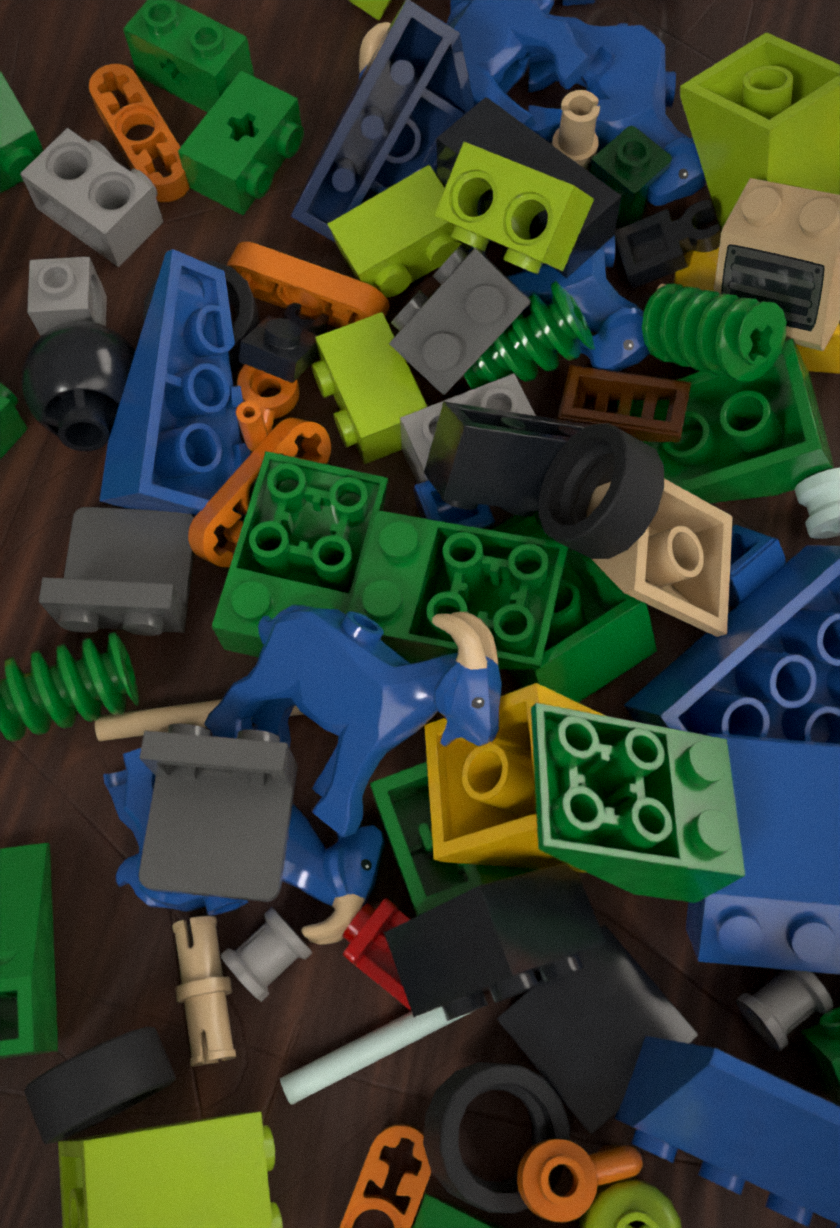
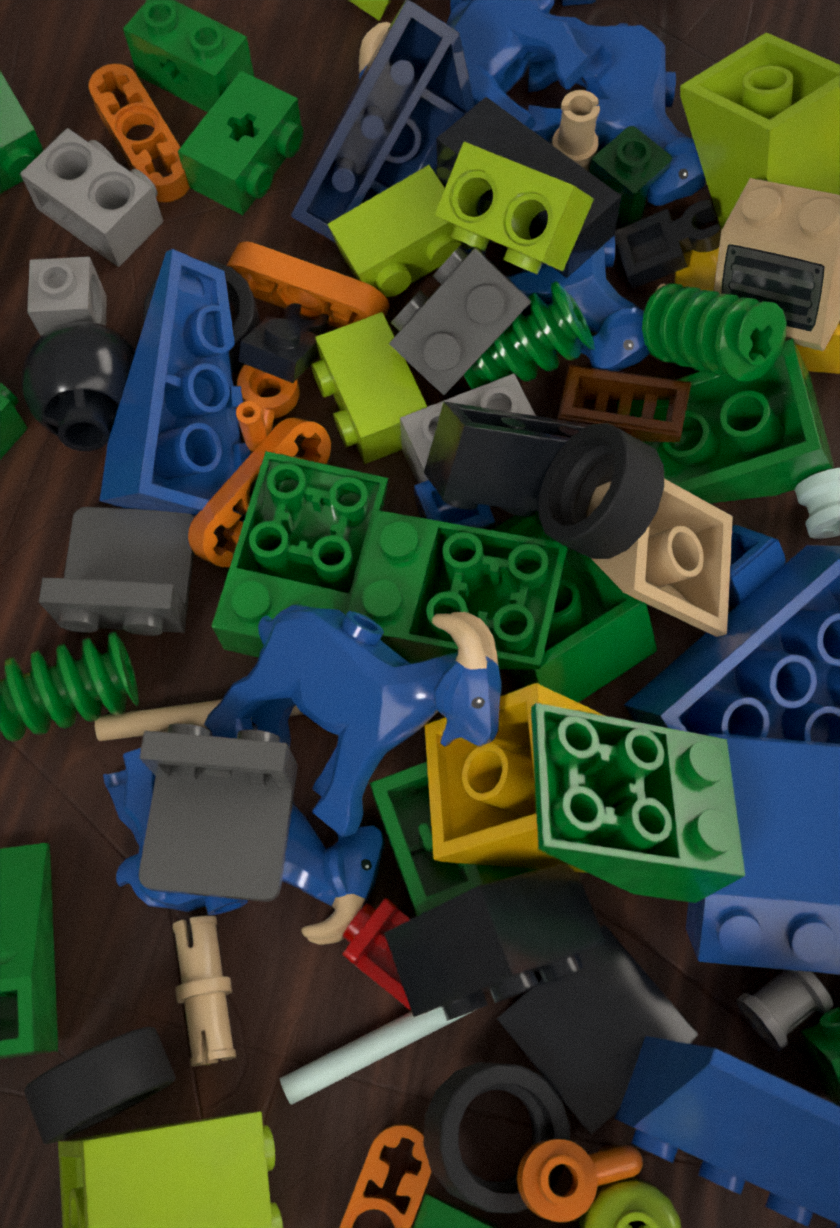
light grey bush [220,907,313,1002] -> none

